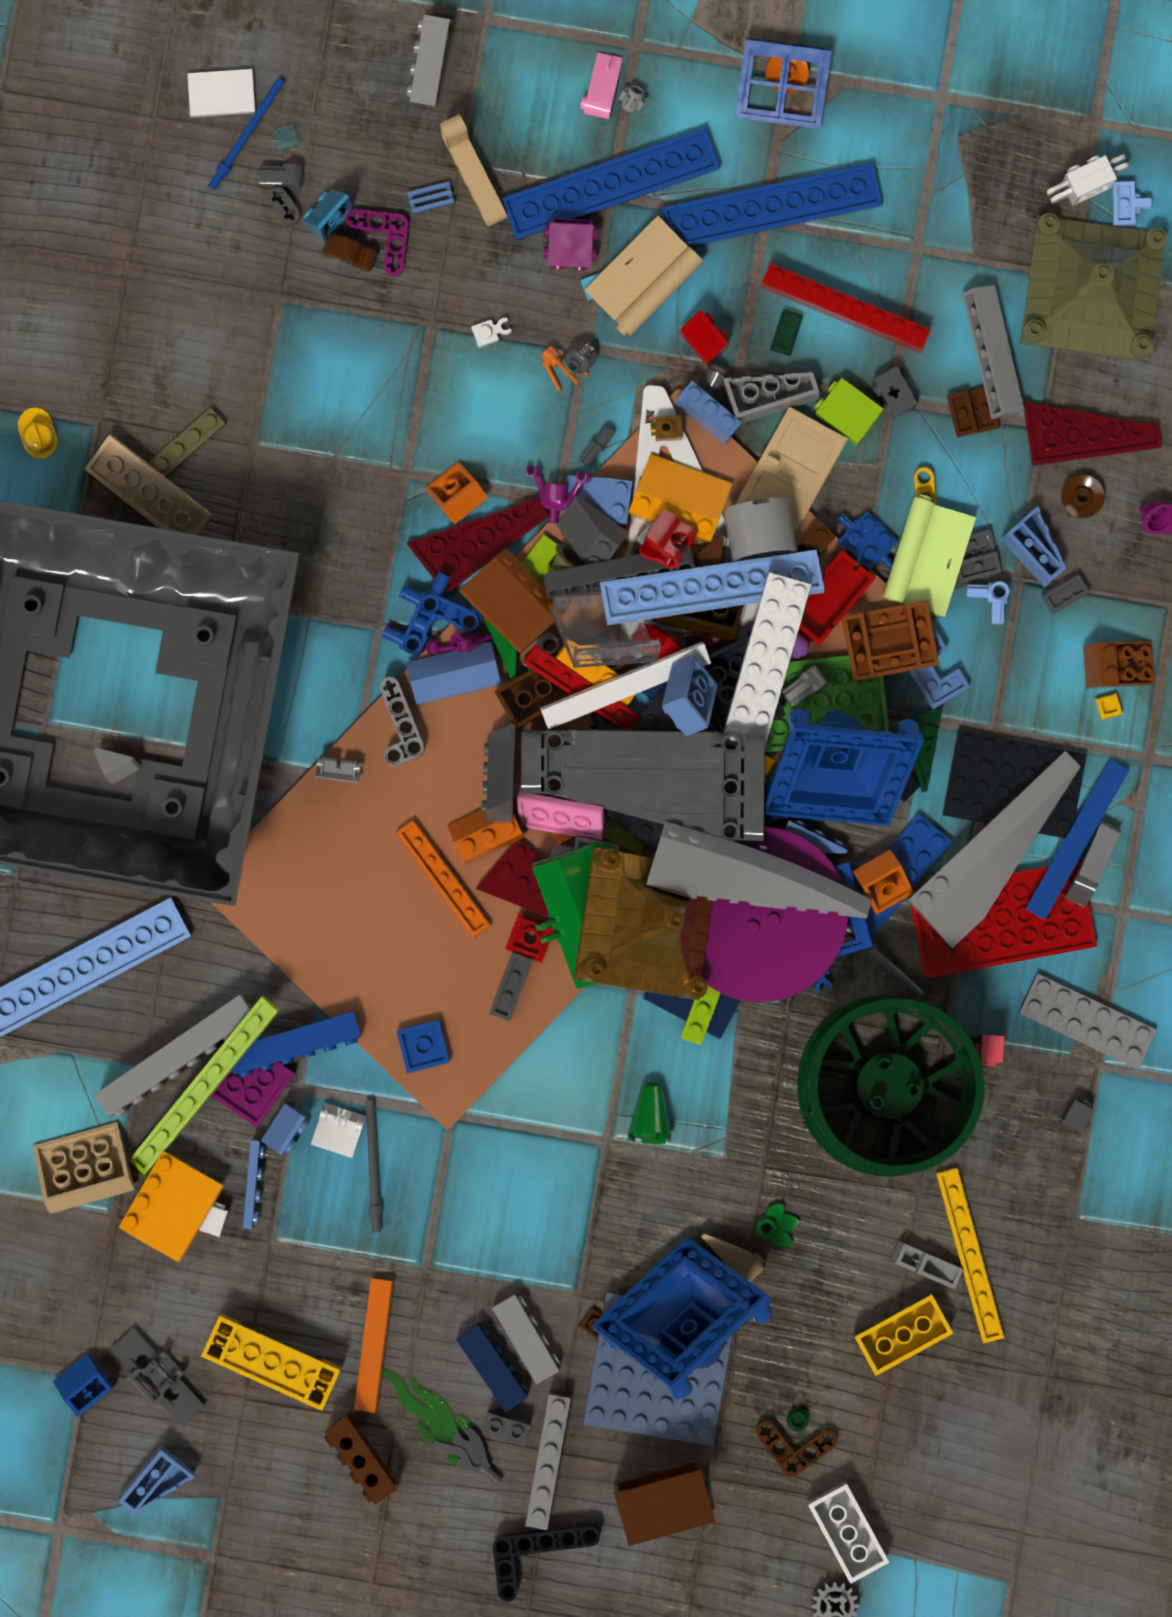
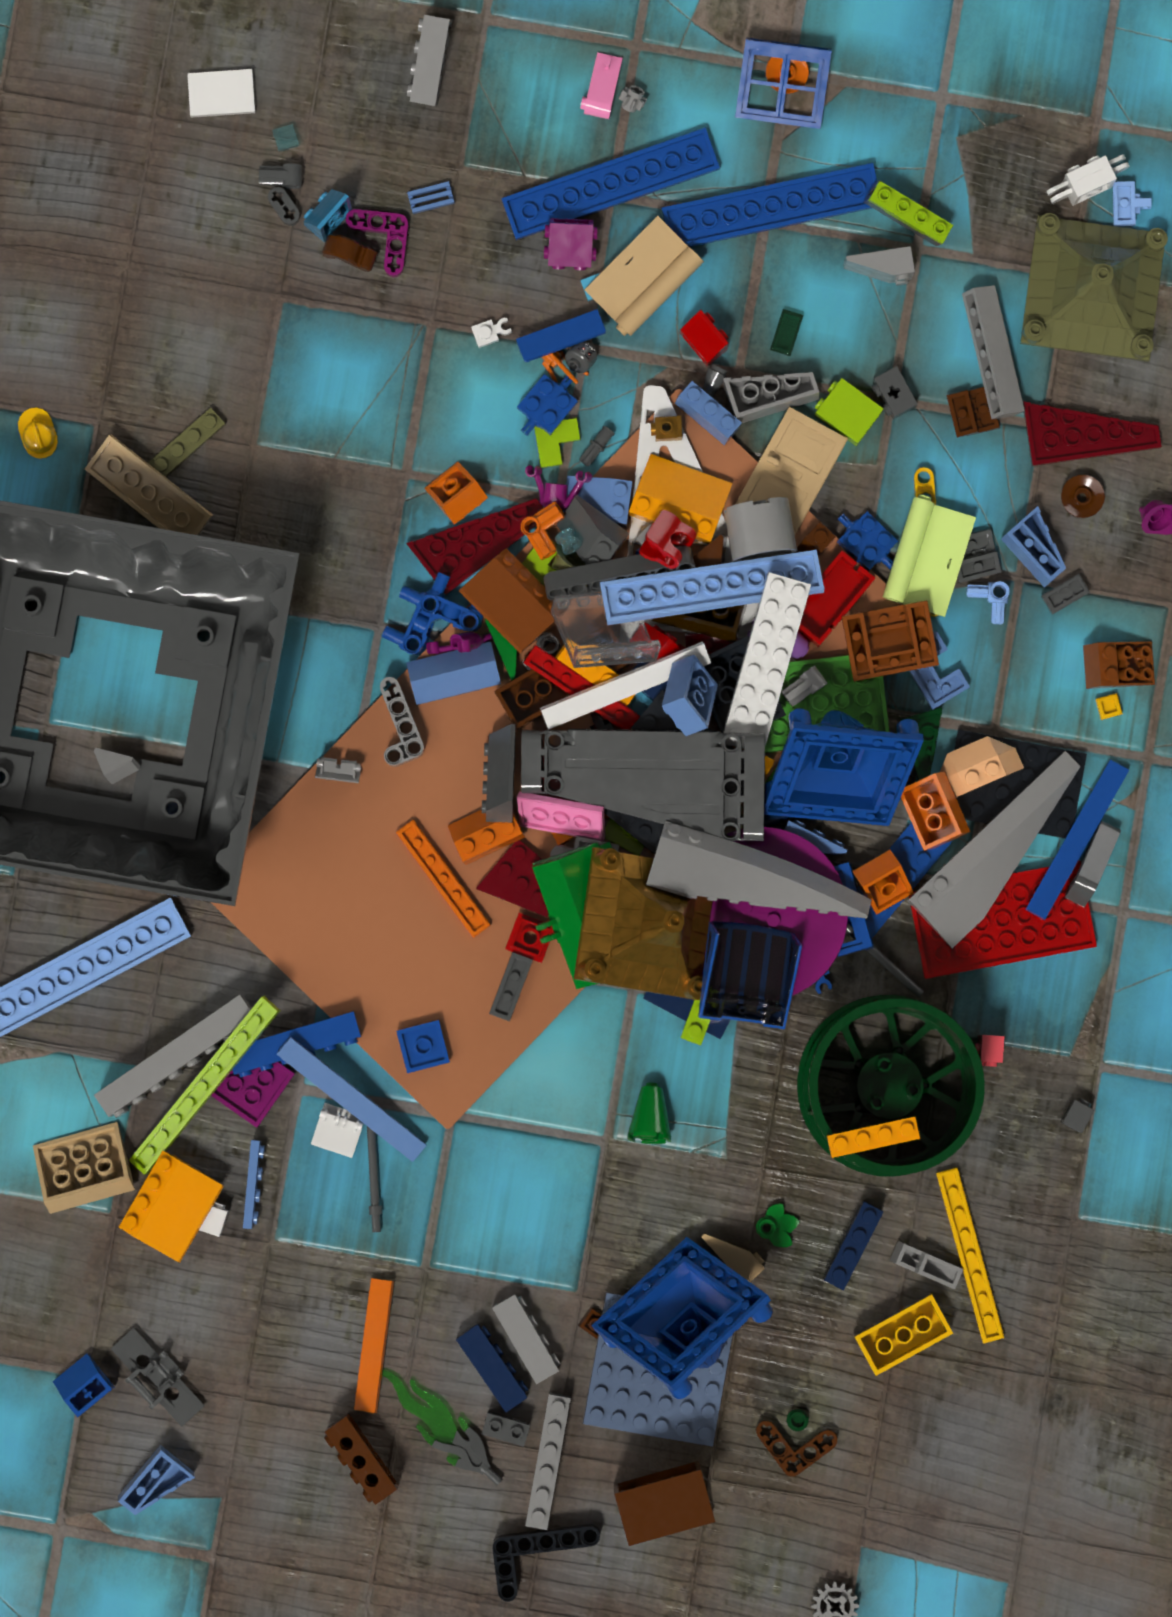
yellow plate [201,1314,342,1411] -> none
blue bar [208,78,285,190] -> none
medium blue slope [261,1103,309,1155] -> none
tan beam [439,114,508,227] -> none
red brick [761,263,931,354] -> none
white brick [807,1481,889,1584] -> none
light grey plate [1019,974,1157,1070] -> none
none -> medium blue tile [276,1036,427,1162]
none -> blue panel [516,309,606,363]
none -> blue plate [517,374,578,436]
none -> orange piece [521,501,565,560]
none -> lime tile [534,418,580,469]
none -> clear light blue wheel [555,527,582,555]
none -> clear smoke windscreen [698,921,802,1029]
none -> dark blue brick [823,1201,883,1291]
none -> light orange plate [827,1116,920,1158]
none -> light grey slope [843,246,915,286]
none -> lime piece [863,181,953,246]
none -> orange brick [901,771,970,851]
none -> light nougat wedge [940,736,1024,798]

